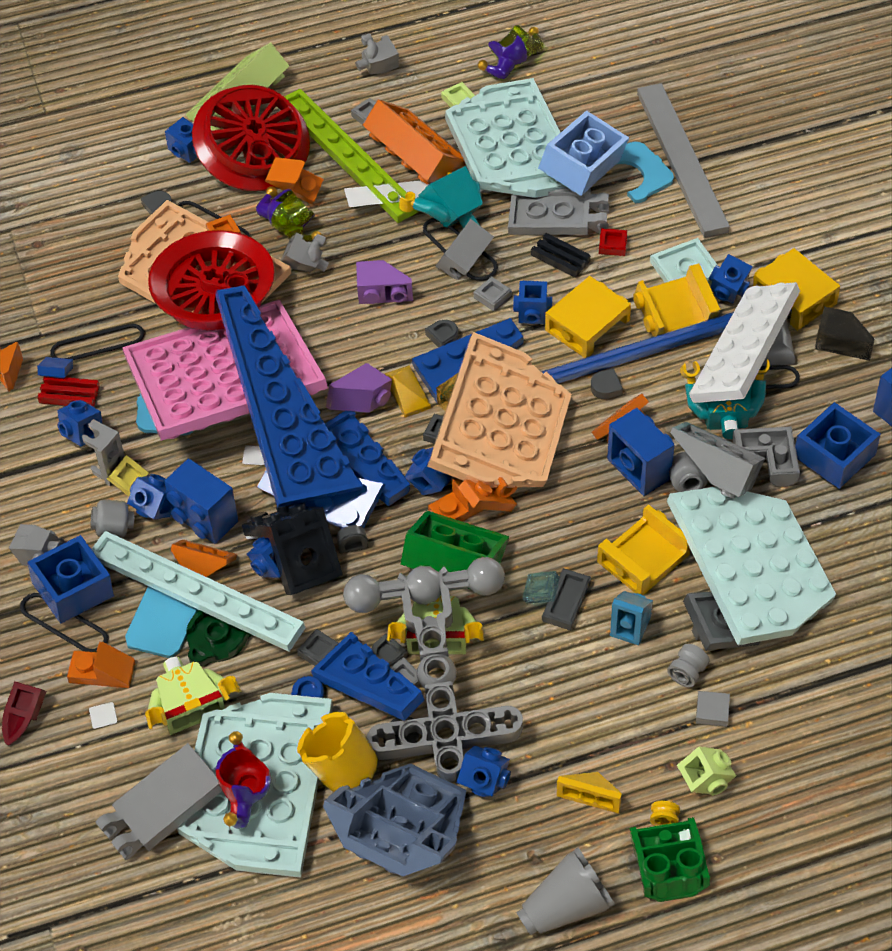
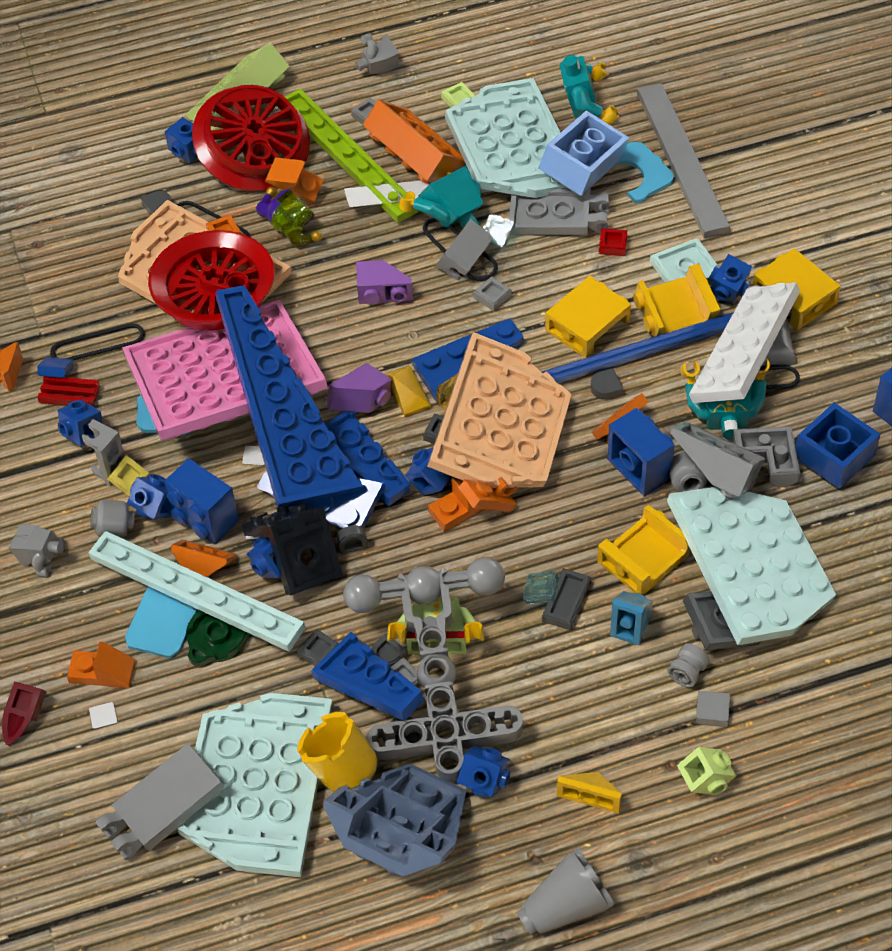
black piece [20,593,108,652] -> none
blue brick [27,535,114,624] -> none
yellowish green torso [145,656,242,735] -> none
piece [215,731,271,829] -> none
light grey piece [280,233,329,273] -> none
blue tile [291,676,324,698] -> none
green slope [400,510,509,590] -> none
dark grey tile [425,319,458,348] -> none
piece [478,25,544,80] -> none
blue brick [513,281,553,324] -> none
black tile [531,233,591,278] -> none
green slope [630,817,710,902] -> none
yellow bush [650,801,680,826] -> none
clear smoke slope [815,306,875,361] -> none
none -> clear light blue tile [483,213,516,249]
none -> teal torso [559,55,619,125]

